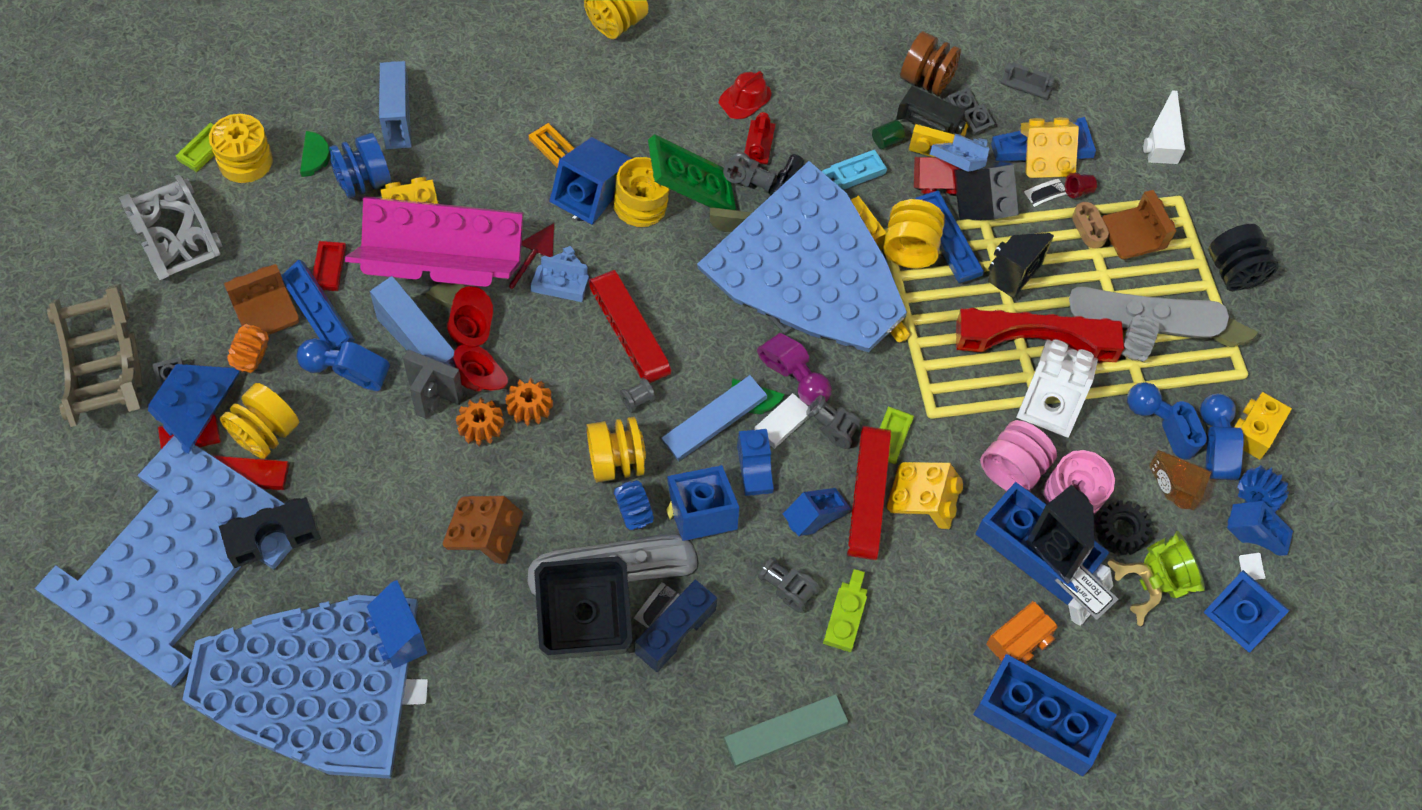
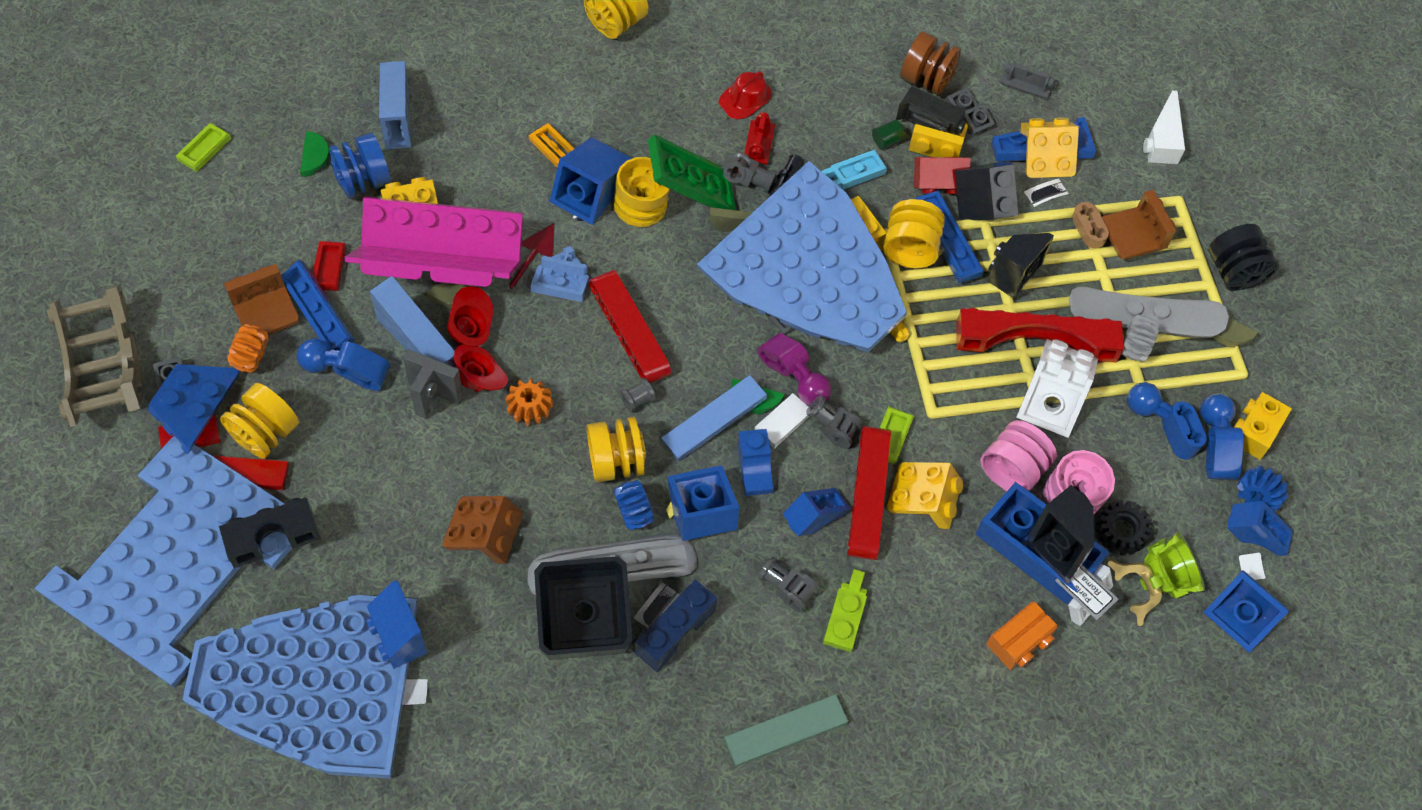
light grey fence [118,175,223,280] -> none
yellow wheel [209,114,273,183] -> none
orange gear [456,397,504,447] -> none
medium blue slope [930,134,989,172] -> none
blue brick [973,654,1117,777] -> none
dark red piece [1065,173,1097,198] -> none
clear orange slope [1149,450,1211,511] -> none

